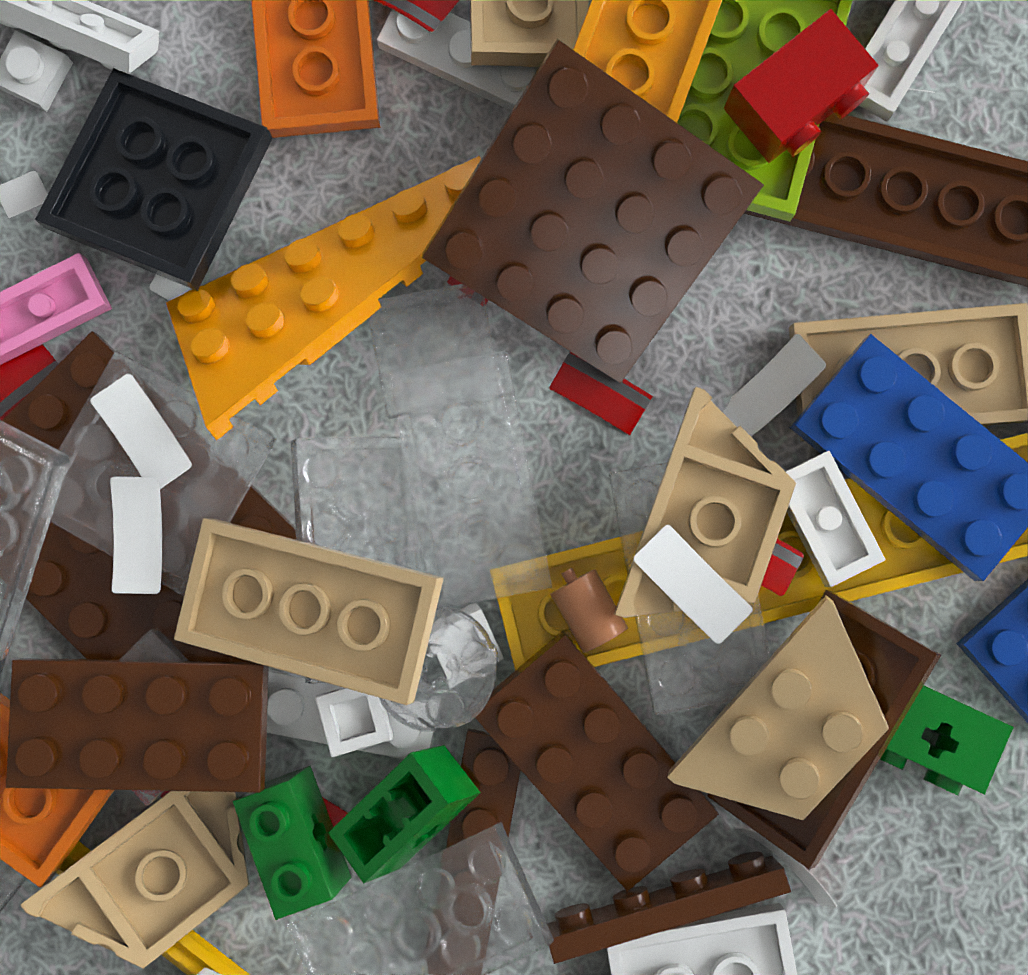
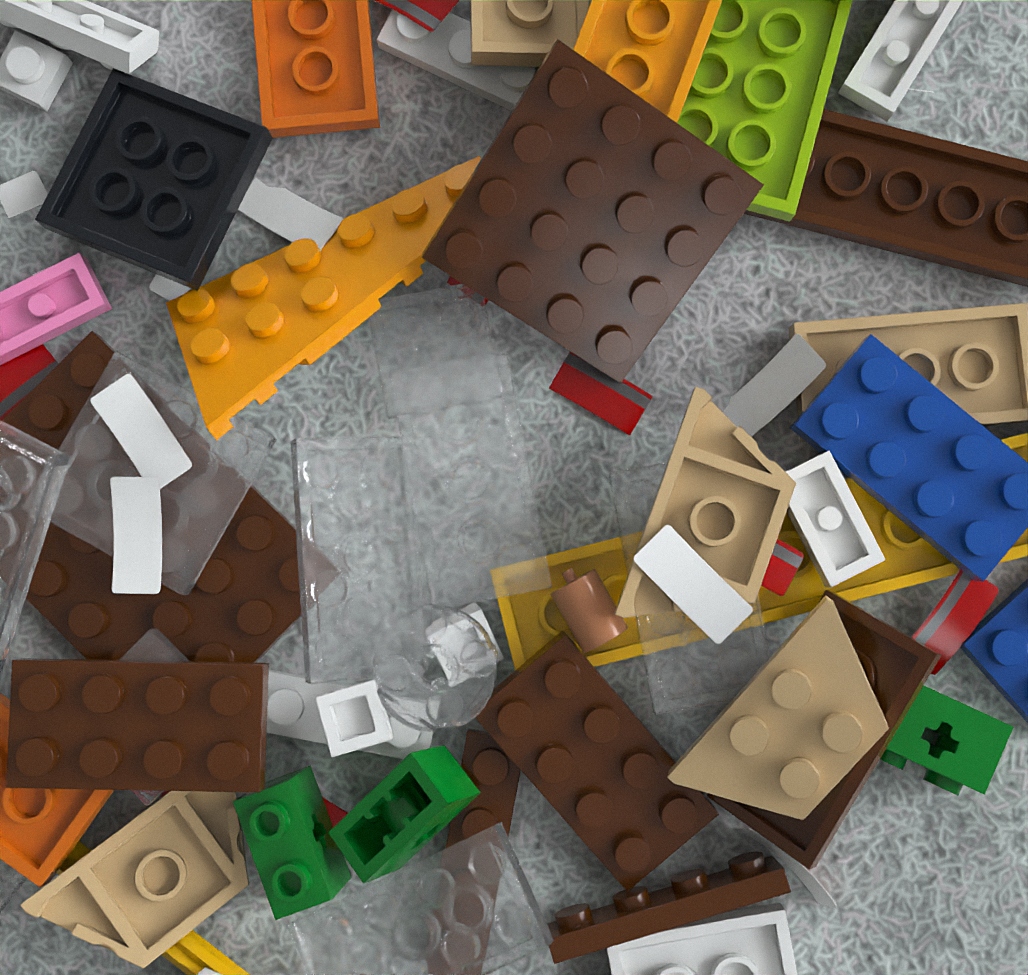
tan plate [174,518,444,705] -> none
red brick [724,9,879,163] -> none
none -> white sticker [238,178,343,251]
none -> red sticker [911,569,999,675]

